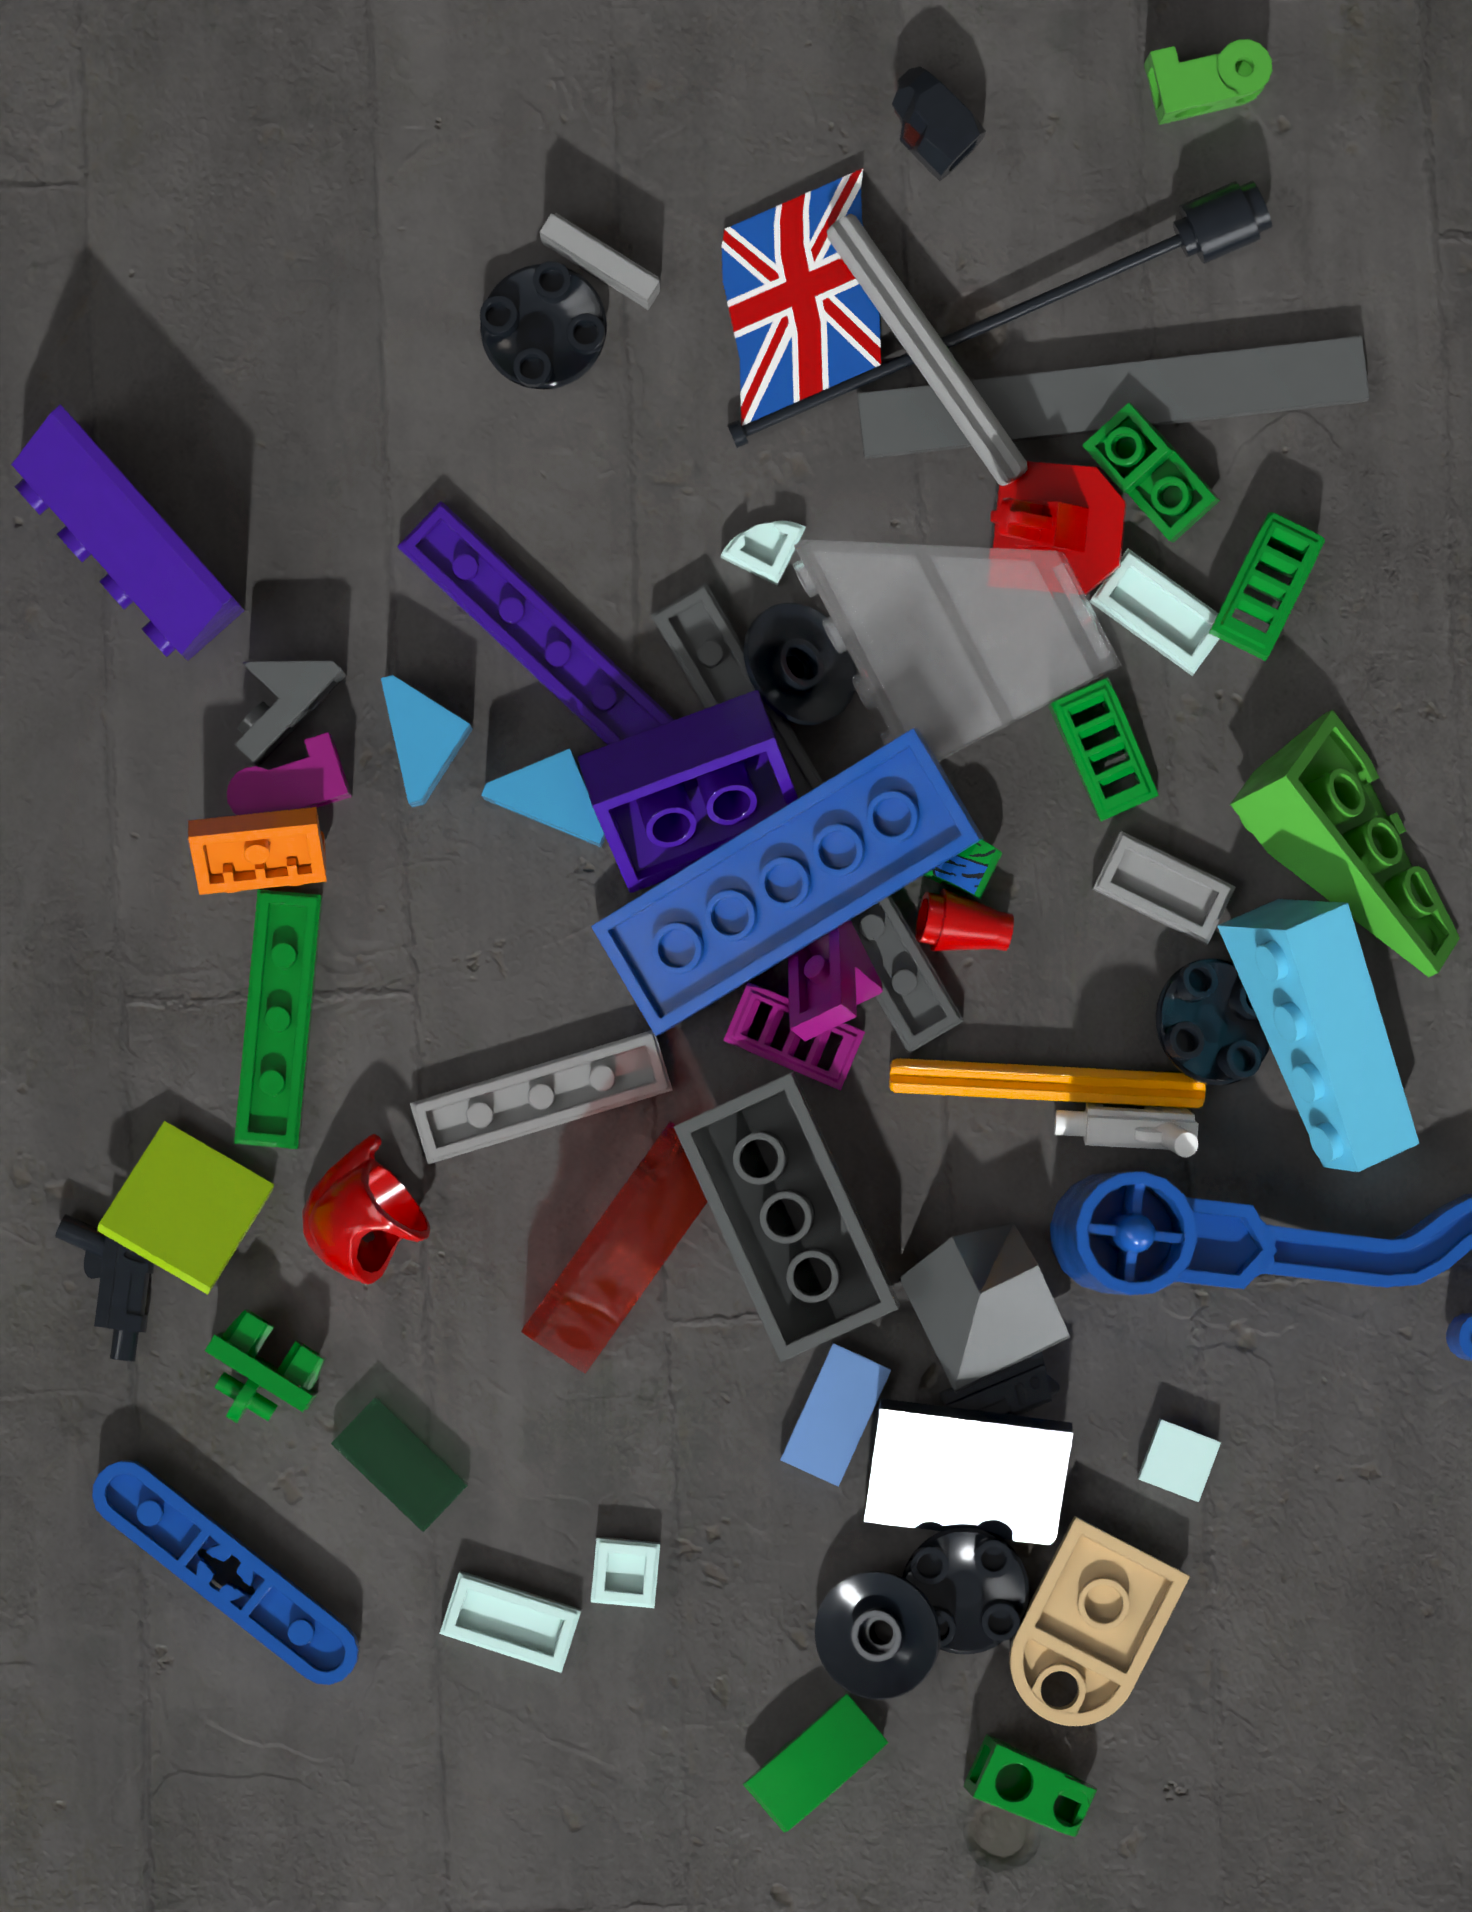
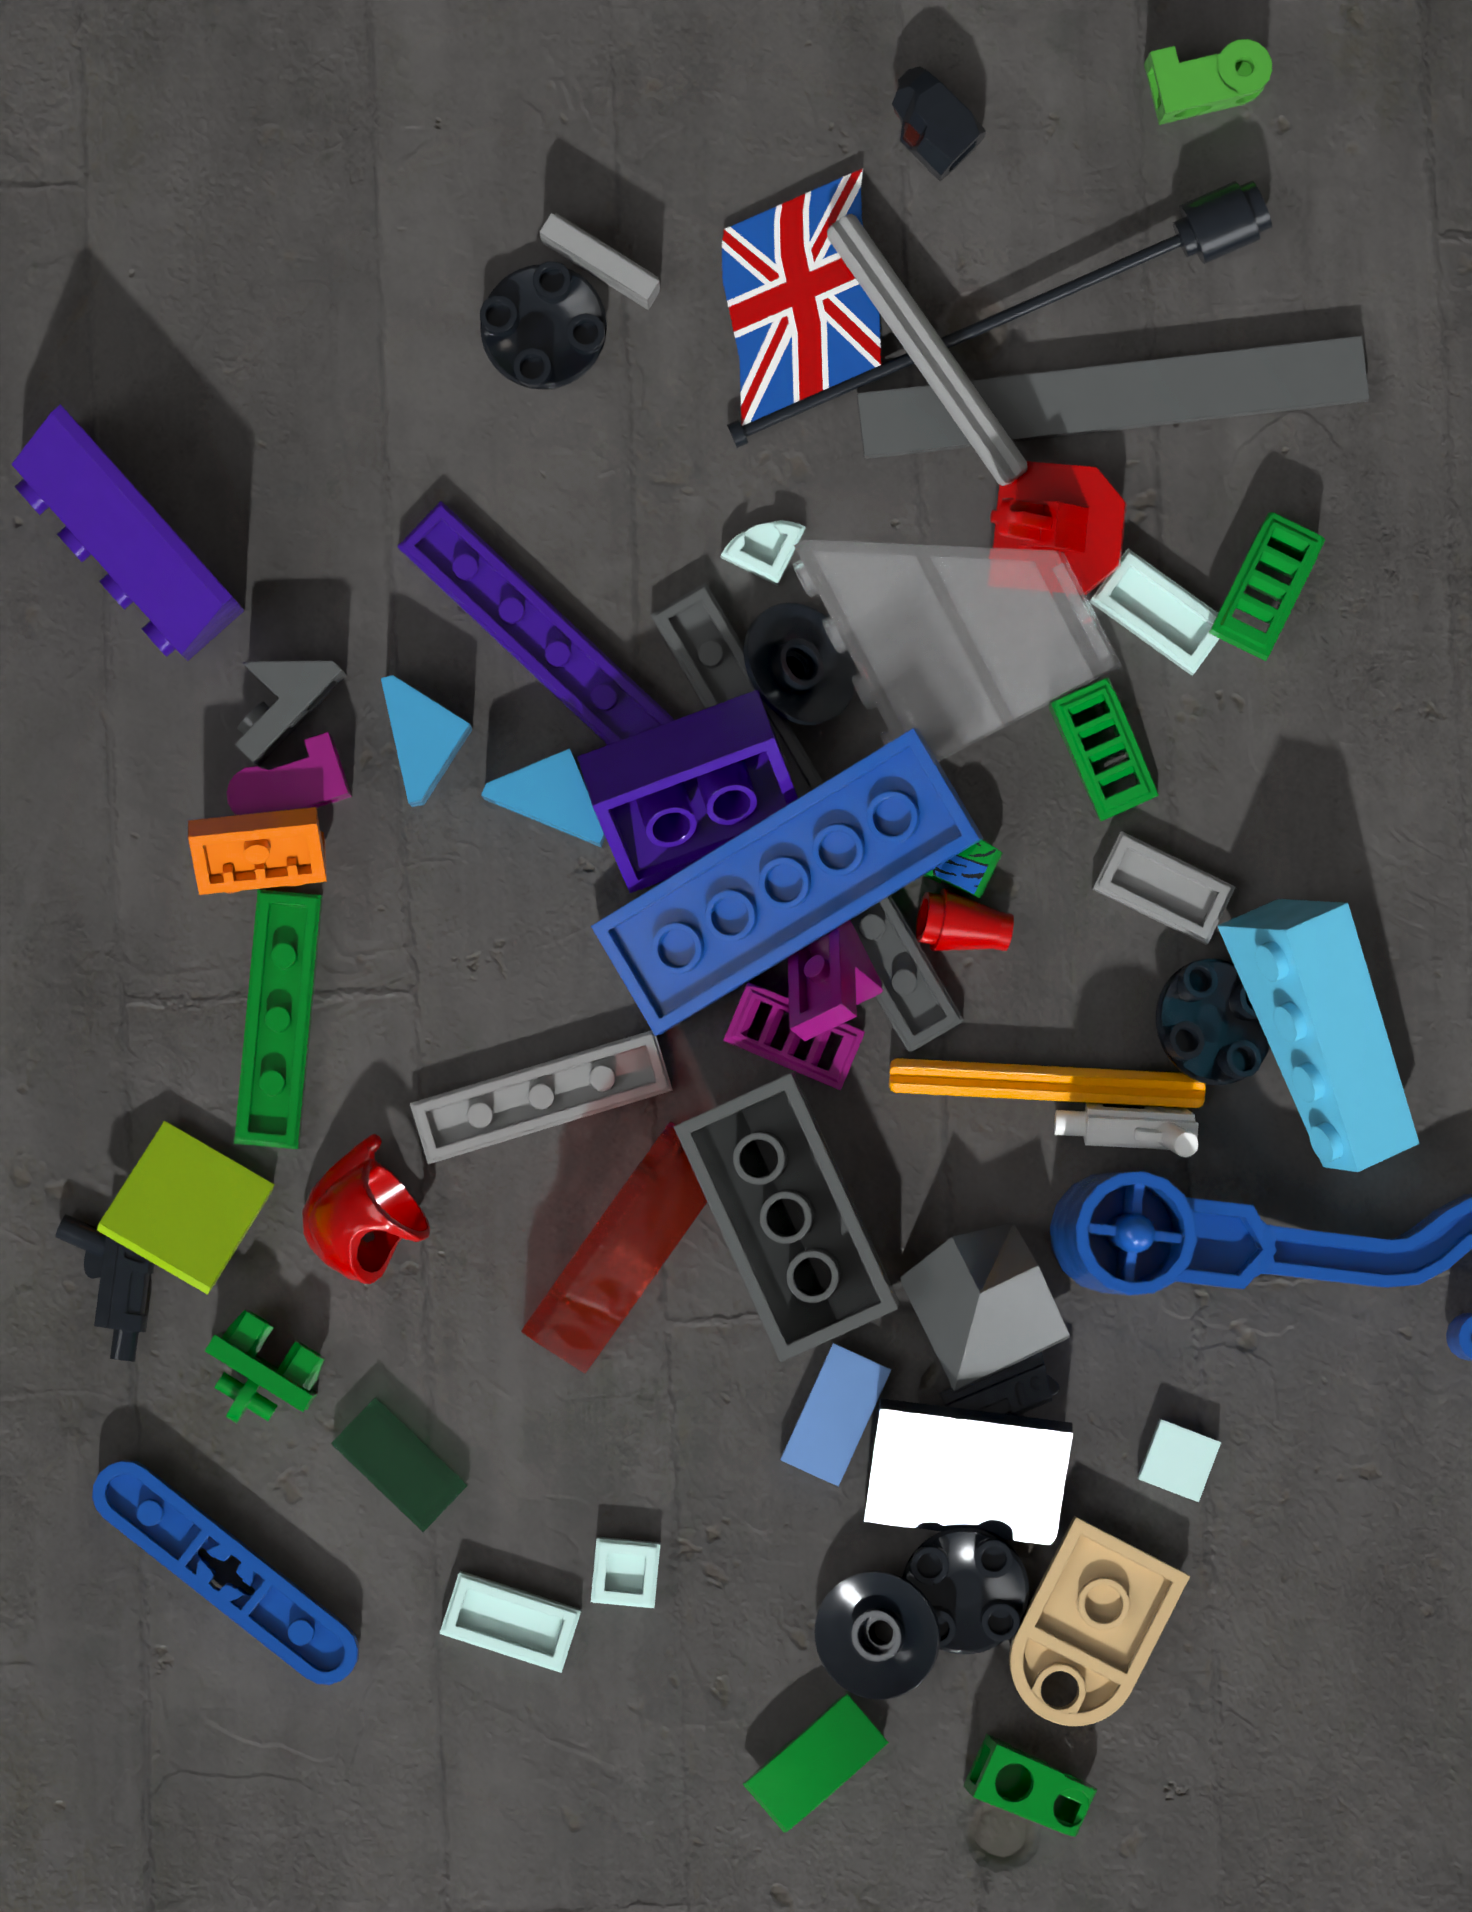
green slope [1082,402,1221,543] -> none
bright green wedge [1230,710,1460,977] -> none

